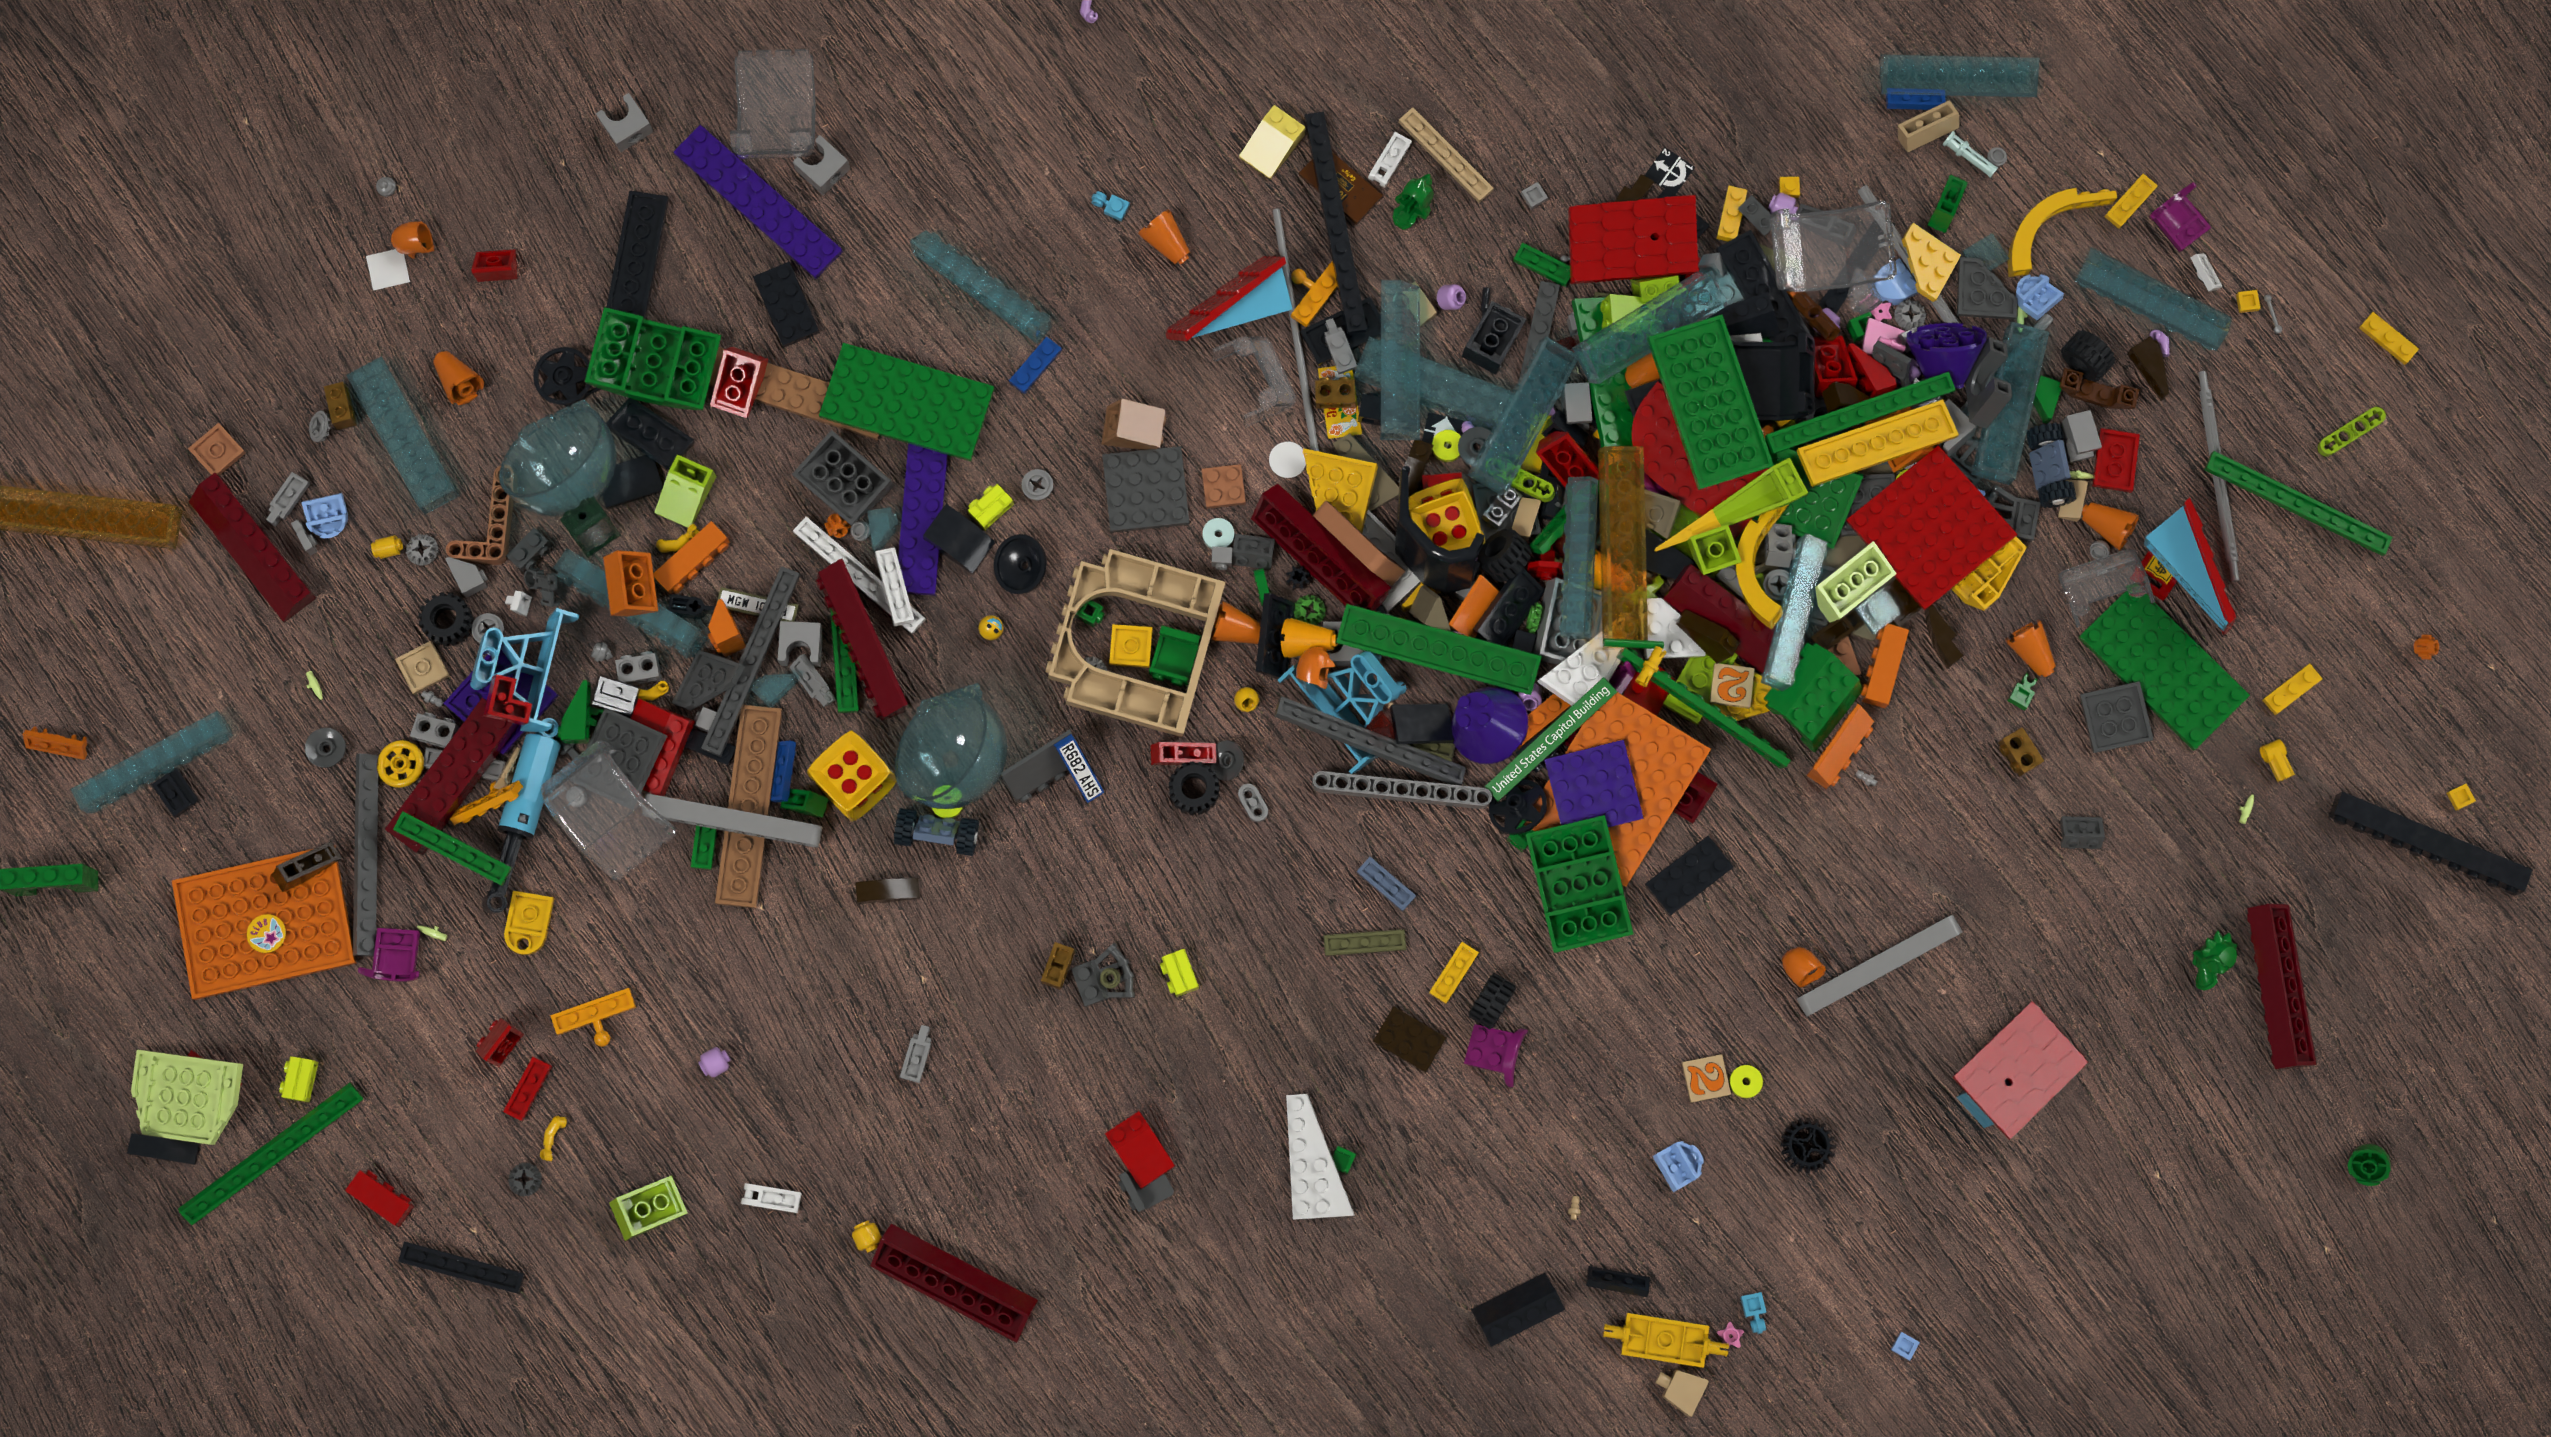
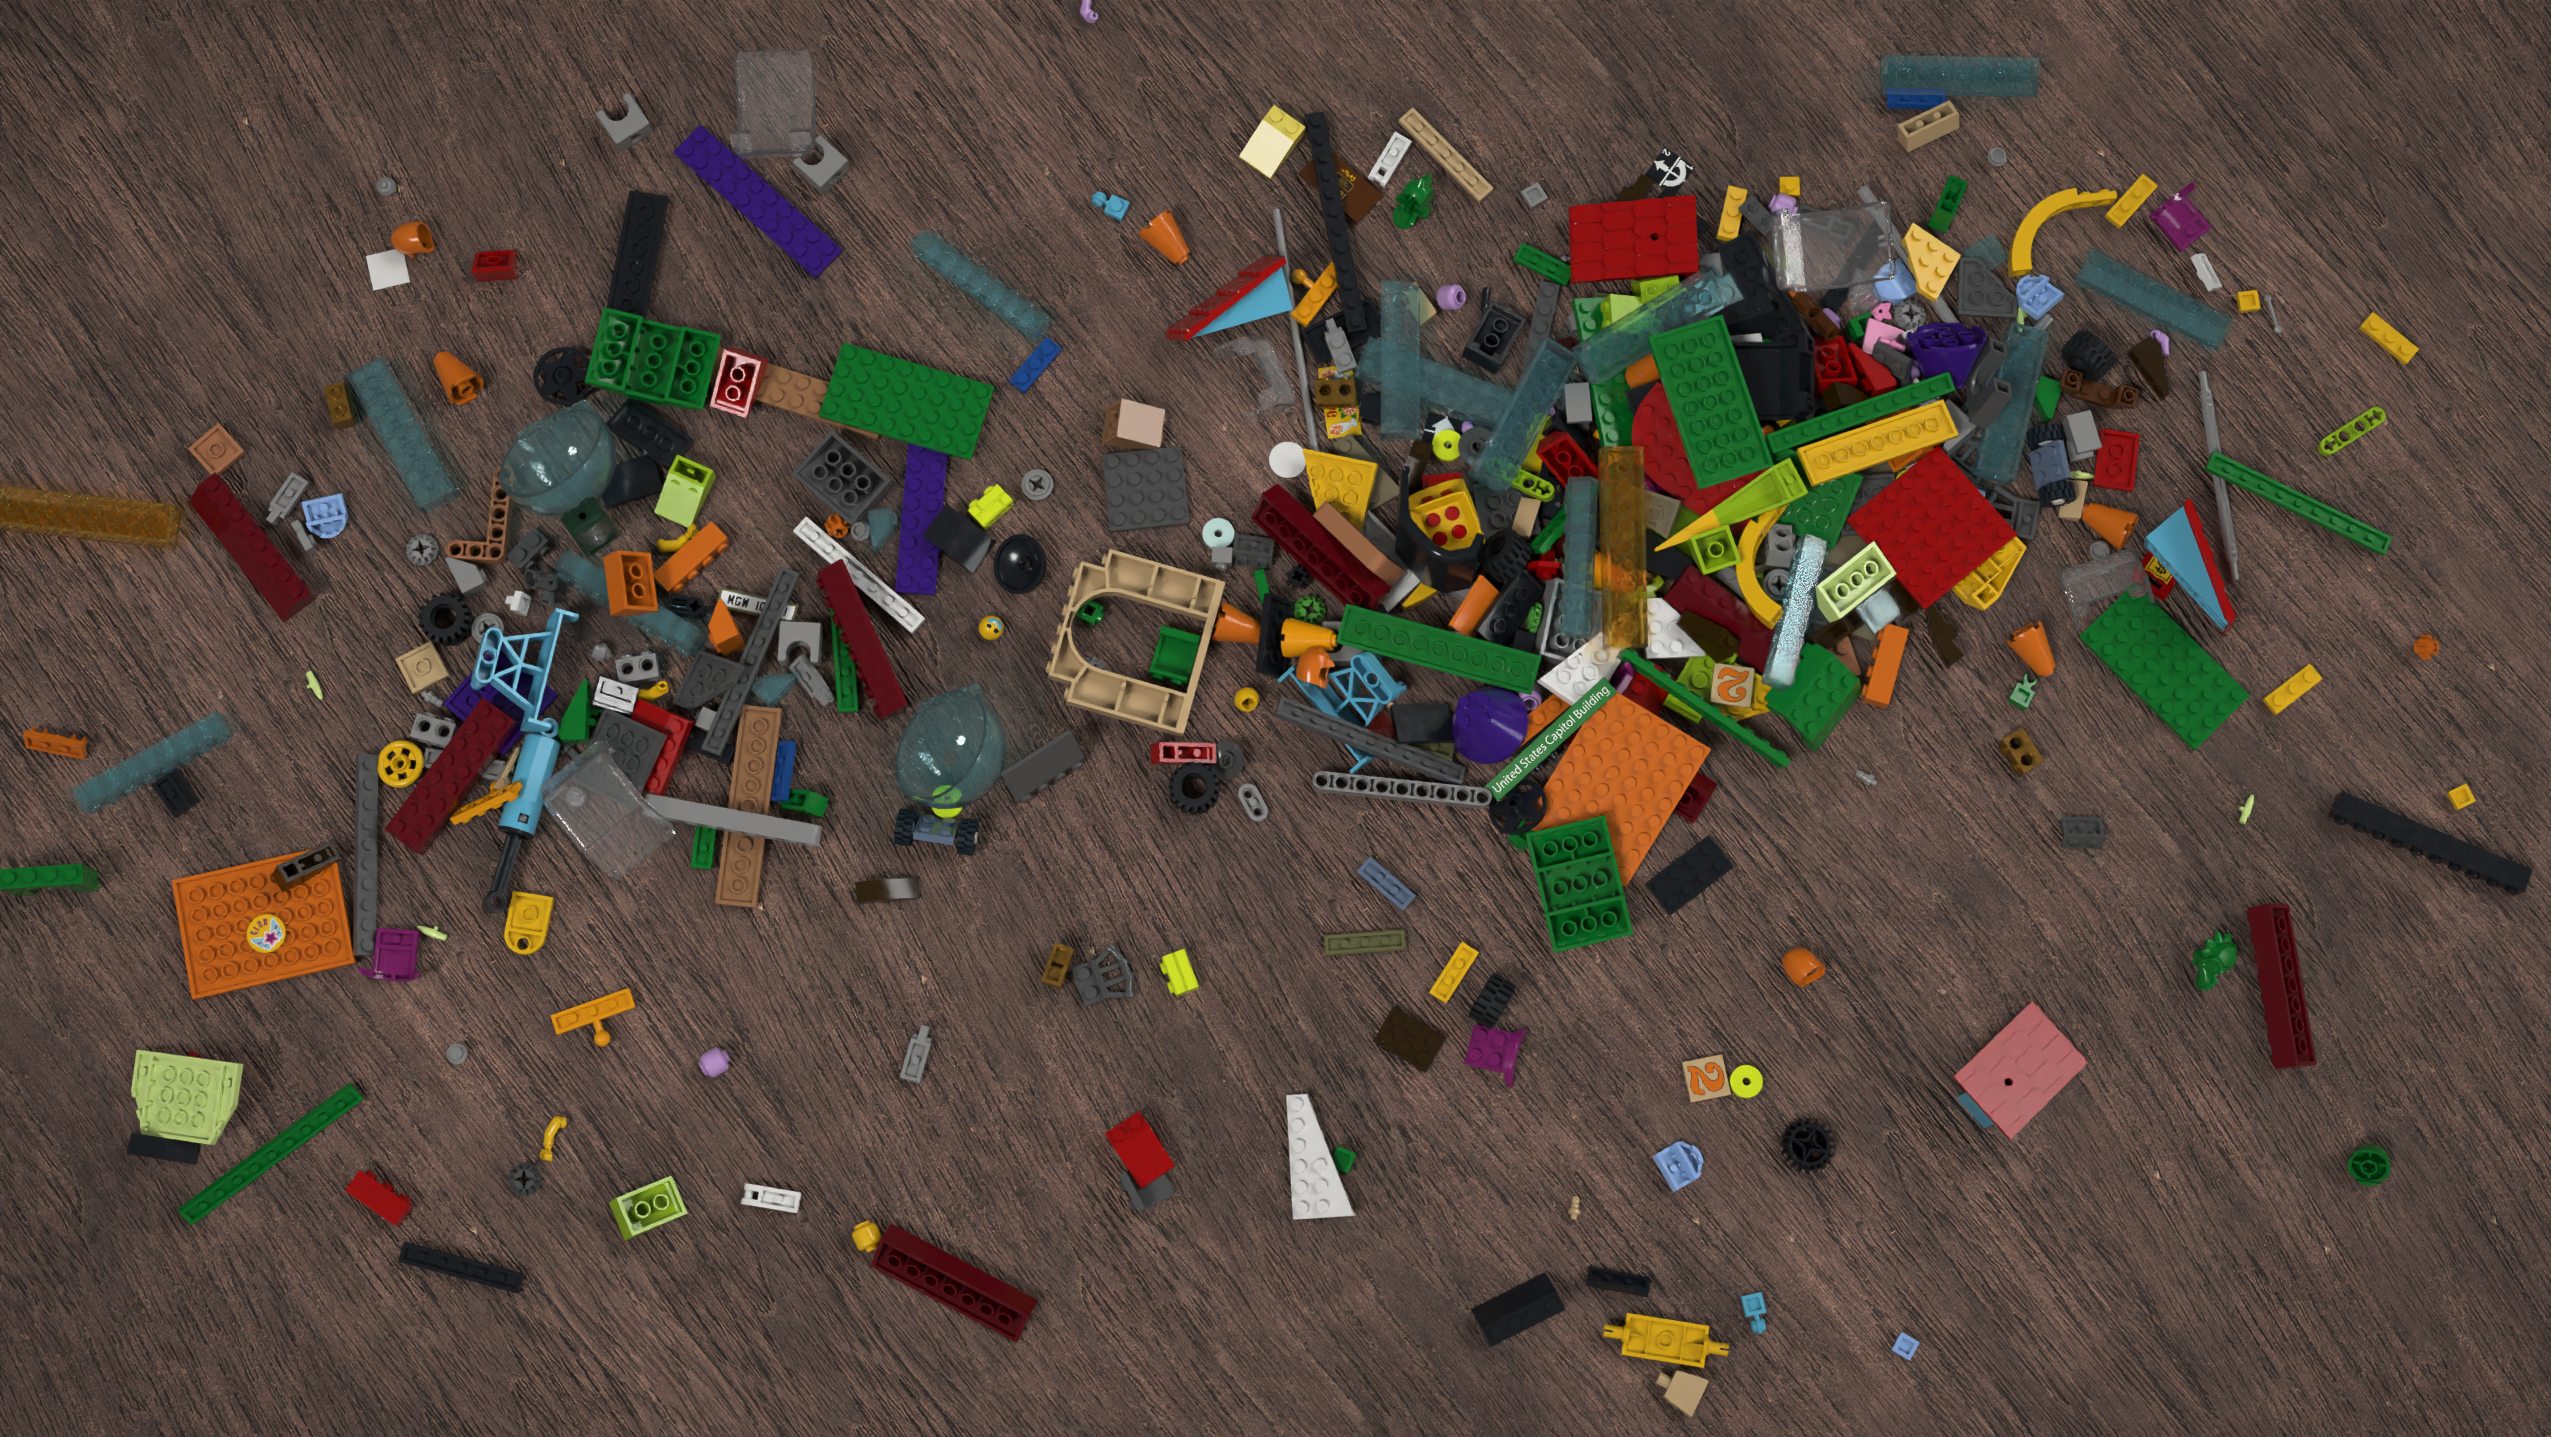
neon yellow brick [279,1056,319,1103] -> none
dark grey dish [305,728,346,768] -> none
light grey gear [309,411,331,443] -> none
yellow brick [371,535,403,559] -> none
green plate [393,811,513,886] -> none
red slope [475,1018,524,1067] -> none
red brick [483,674,532,725] -> none
red plate [503,1057,552,1122] -> none
black plate [753,262,820,348] -> none
yellow piece [807,730,897,822] -> none
white plate [875,547,914,626] -> none
tile [1054,734,1104,803] -> none
olive plate [1100,968,1121,988] -> none
yellow plate [1109,624,1152,668] -> none
nougat plate [1202,464,1246,509] -> none
dark tan slope [1409,585,1451,631] -> none
flat silver slope [1482,484,1523,530] -> none
dark purple plate [1544,740,1644,827] -> none
green bar [1603,638,1664,649] -> none
yellow pin [1635,646,1667,687] -> none
bright pink plate [1717,1322,1744,1348] -> none
light grey beam [1796,914,1963,1017] -> none
orange slope [1806,704,1874,789] -> none
light aqua pin [1942,131,1998,178] -> none
dark grey plate [2079,681,2154,753] -> none
yellow piece [2259,739,2295,782] -> none
none -> light grey plate [446,1044,468,1064]

